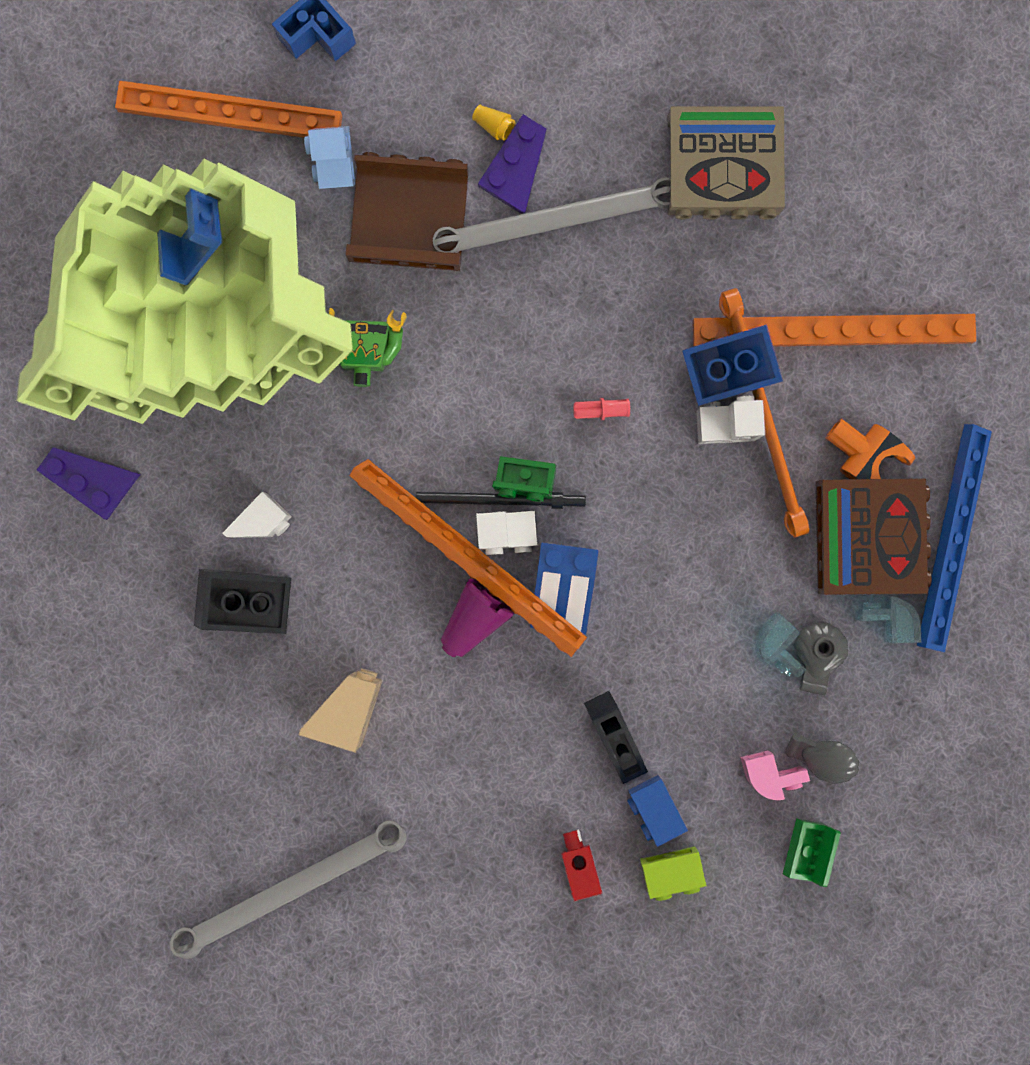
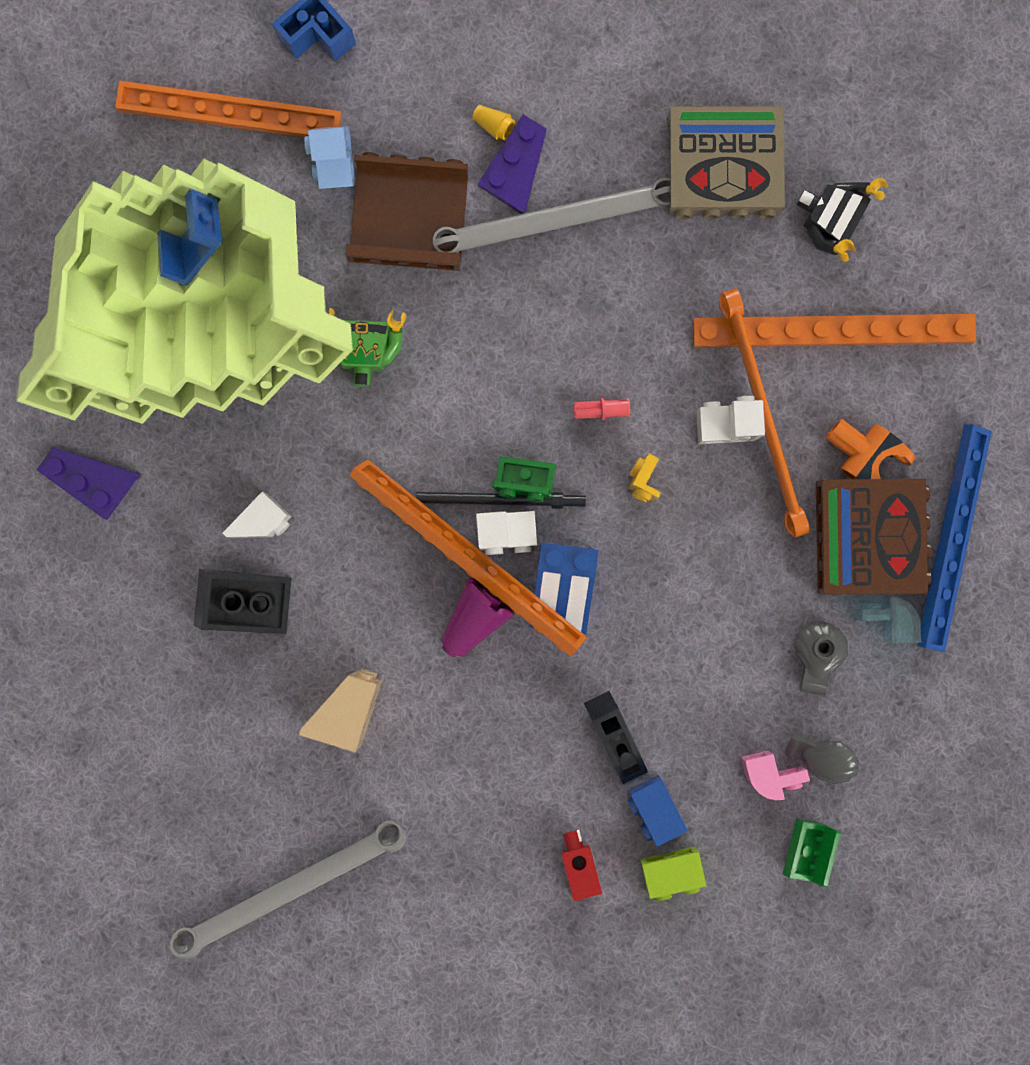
blue slope [682,324,783,406] -> none
clear light blue brick [755,613,806,678] -> none
none -> yellow bracket [628,453,661,503]
none -> torso [796,178,889,262]

